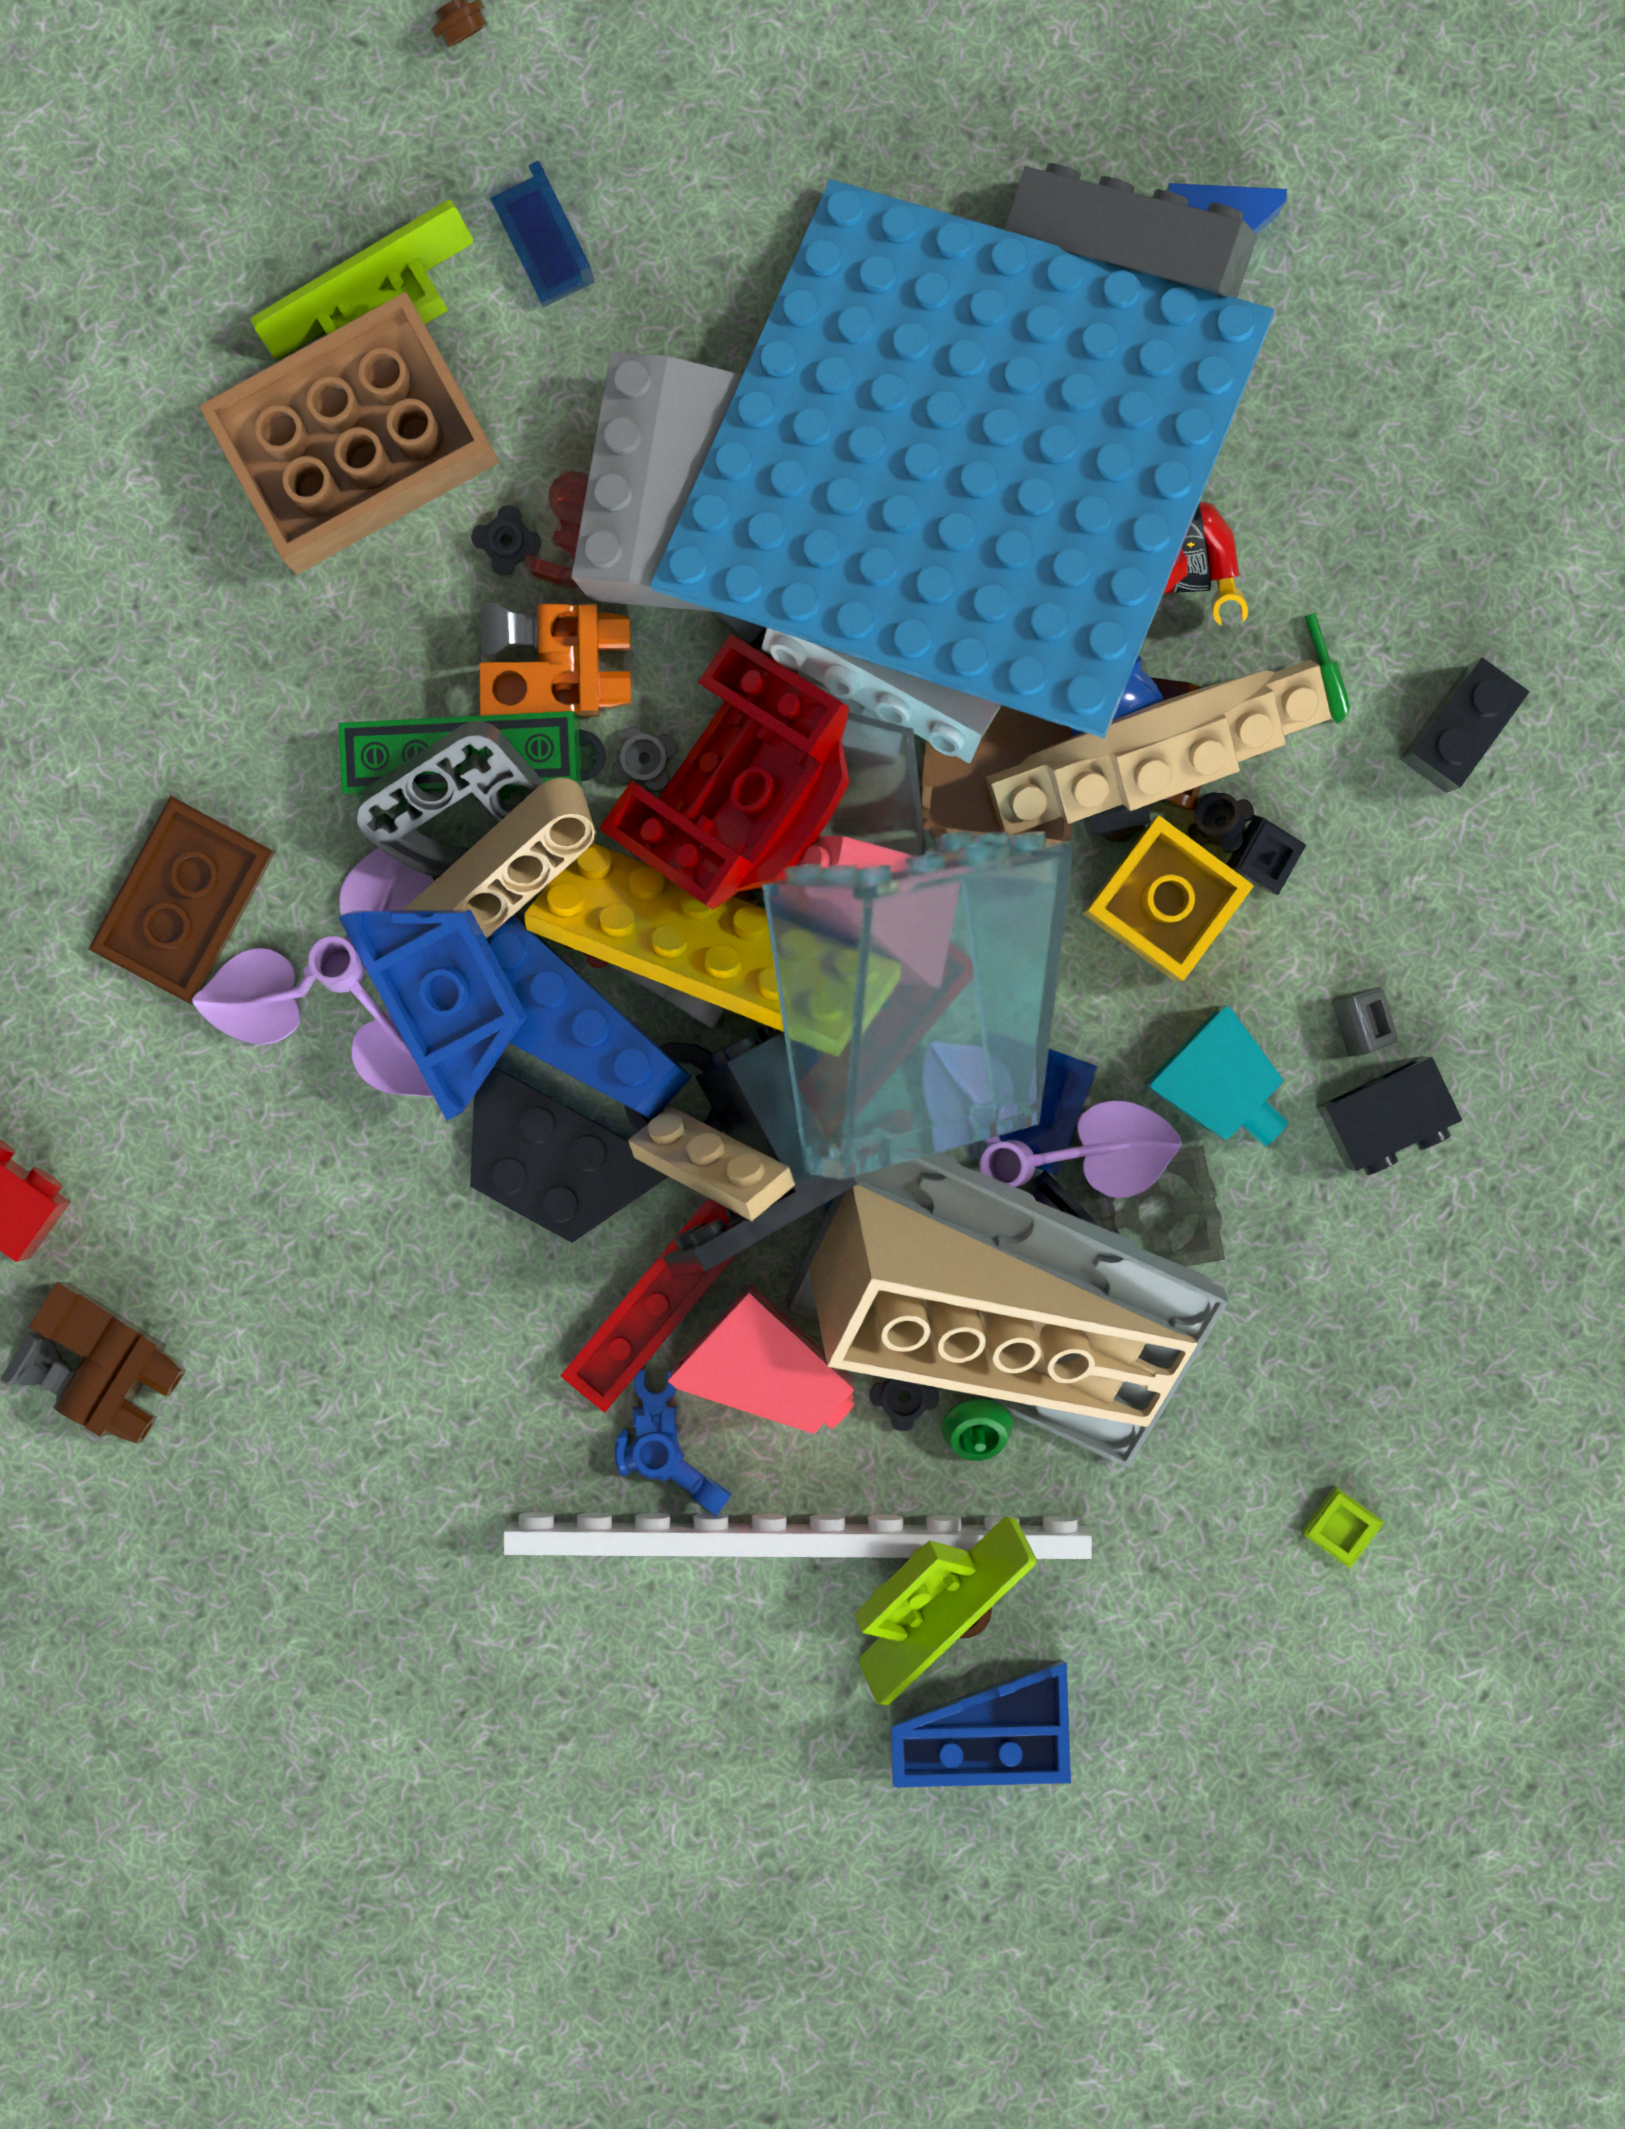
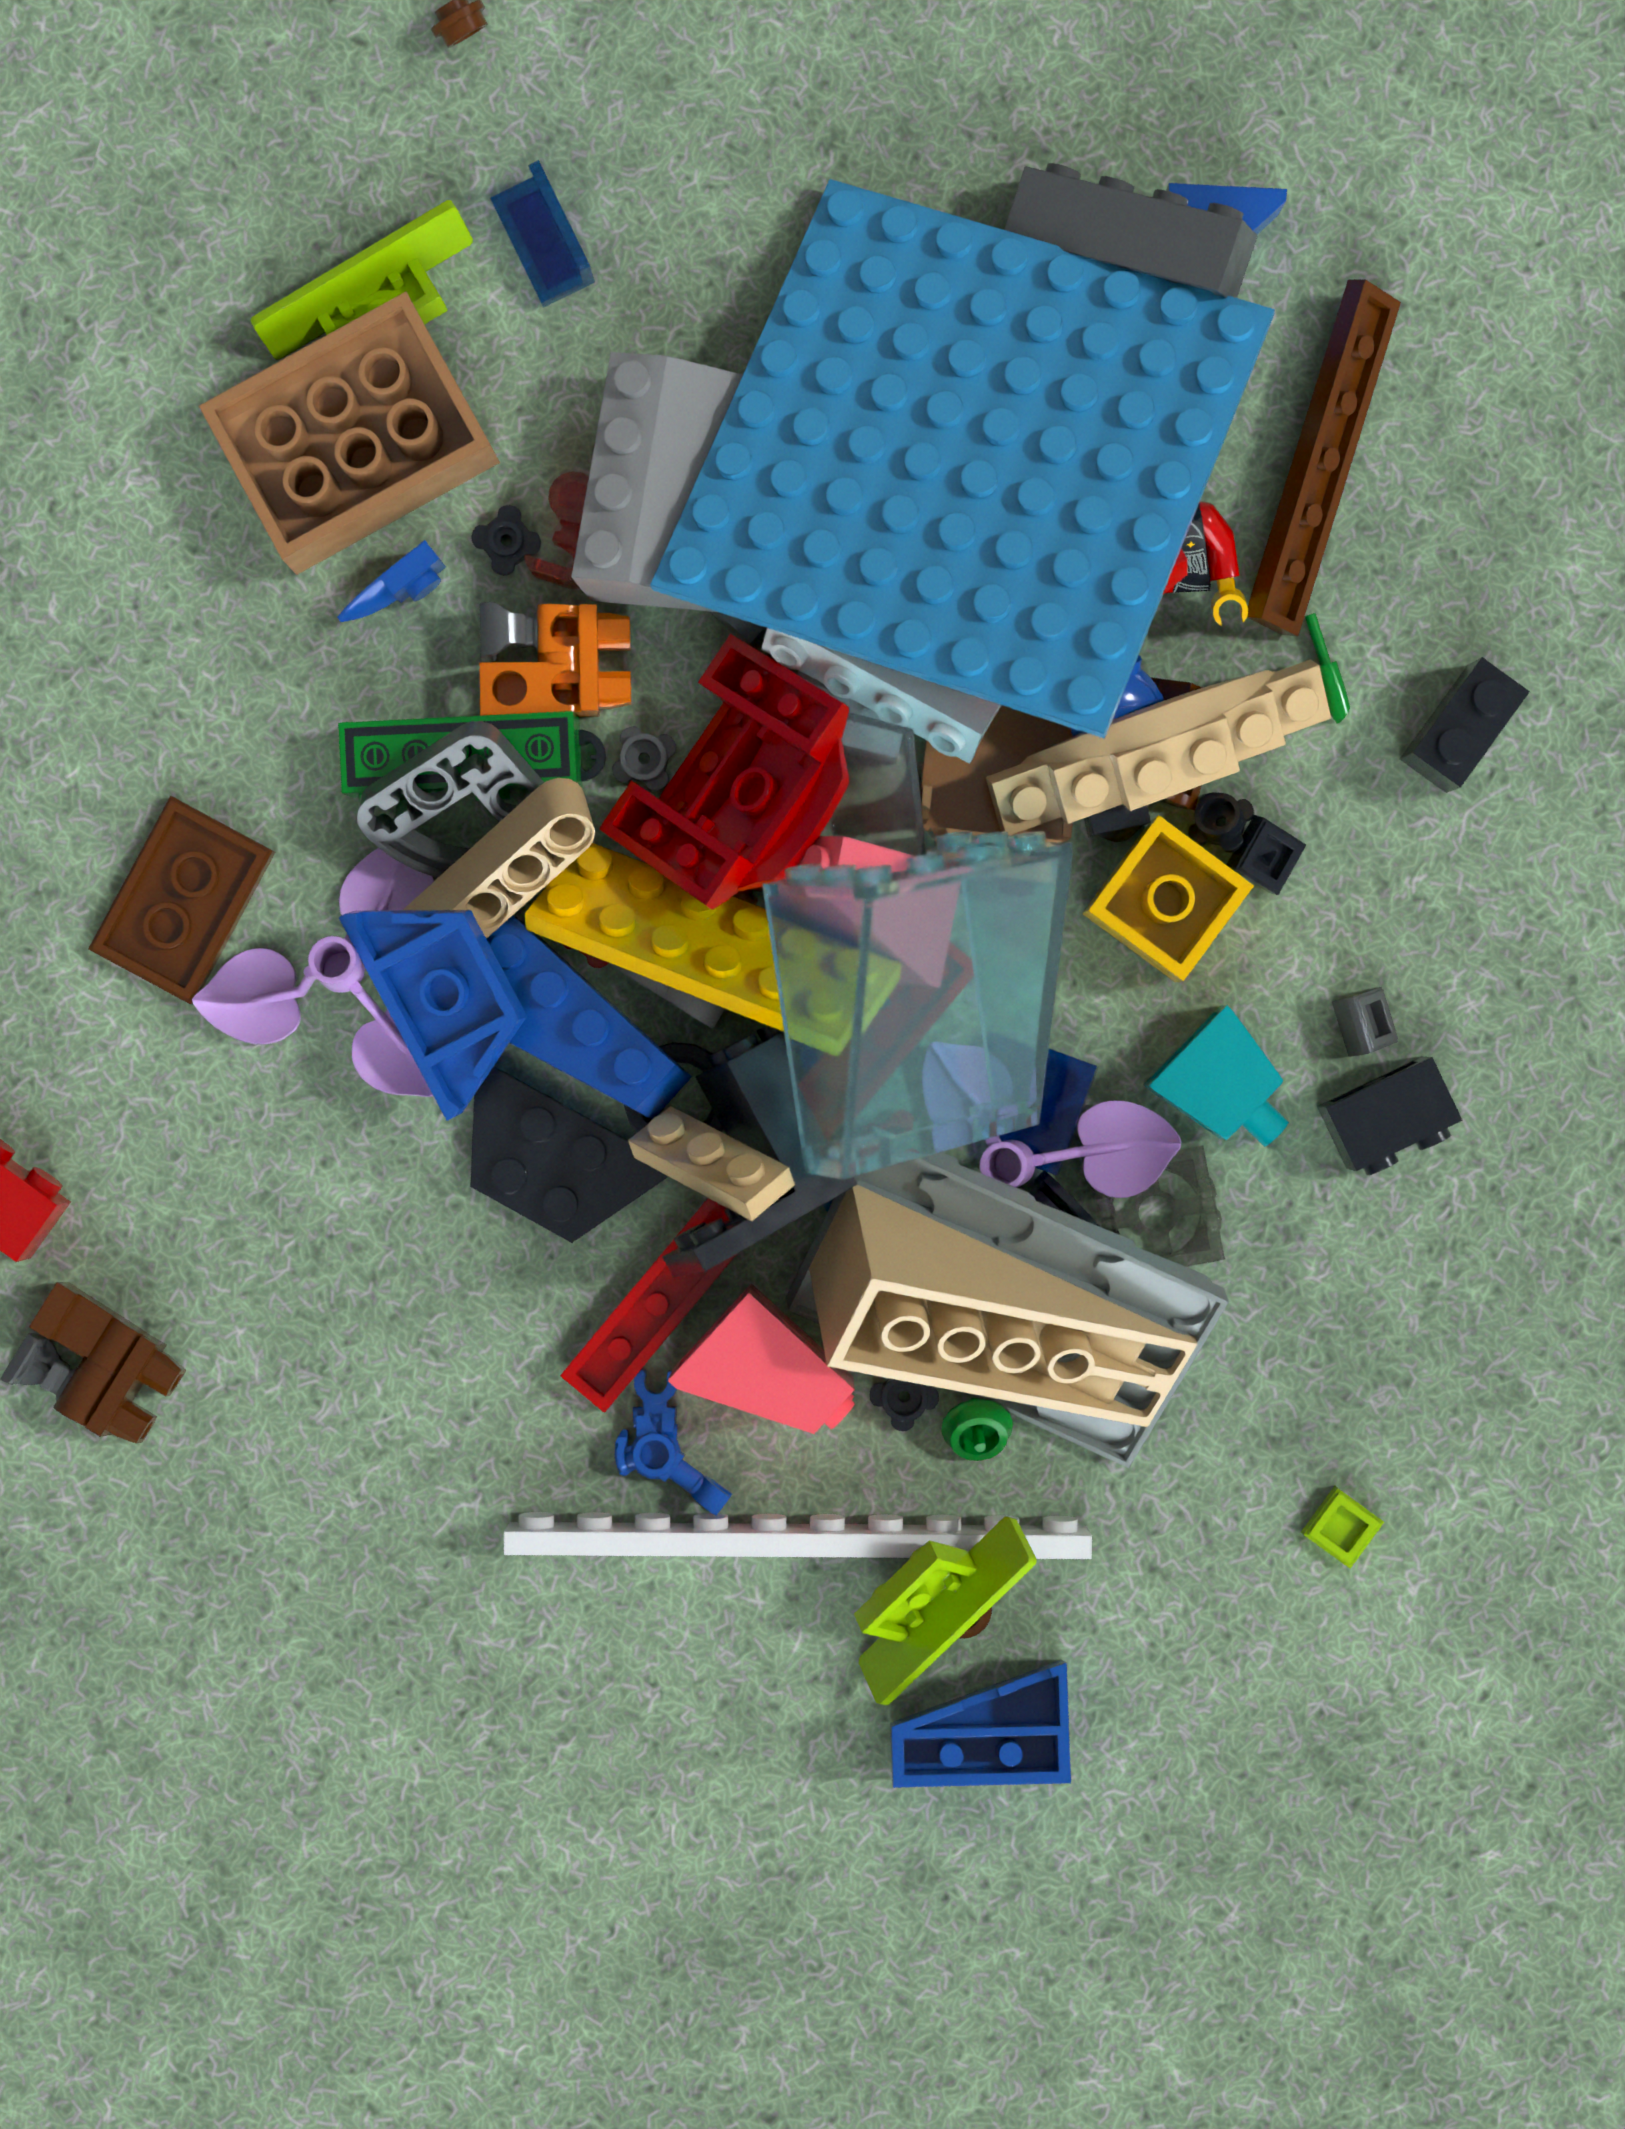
none -> blue plate [337,540,446,622]
none -> reddish brown plate [1247,279,1401,637]

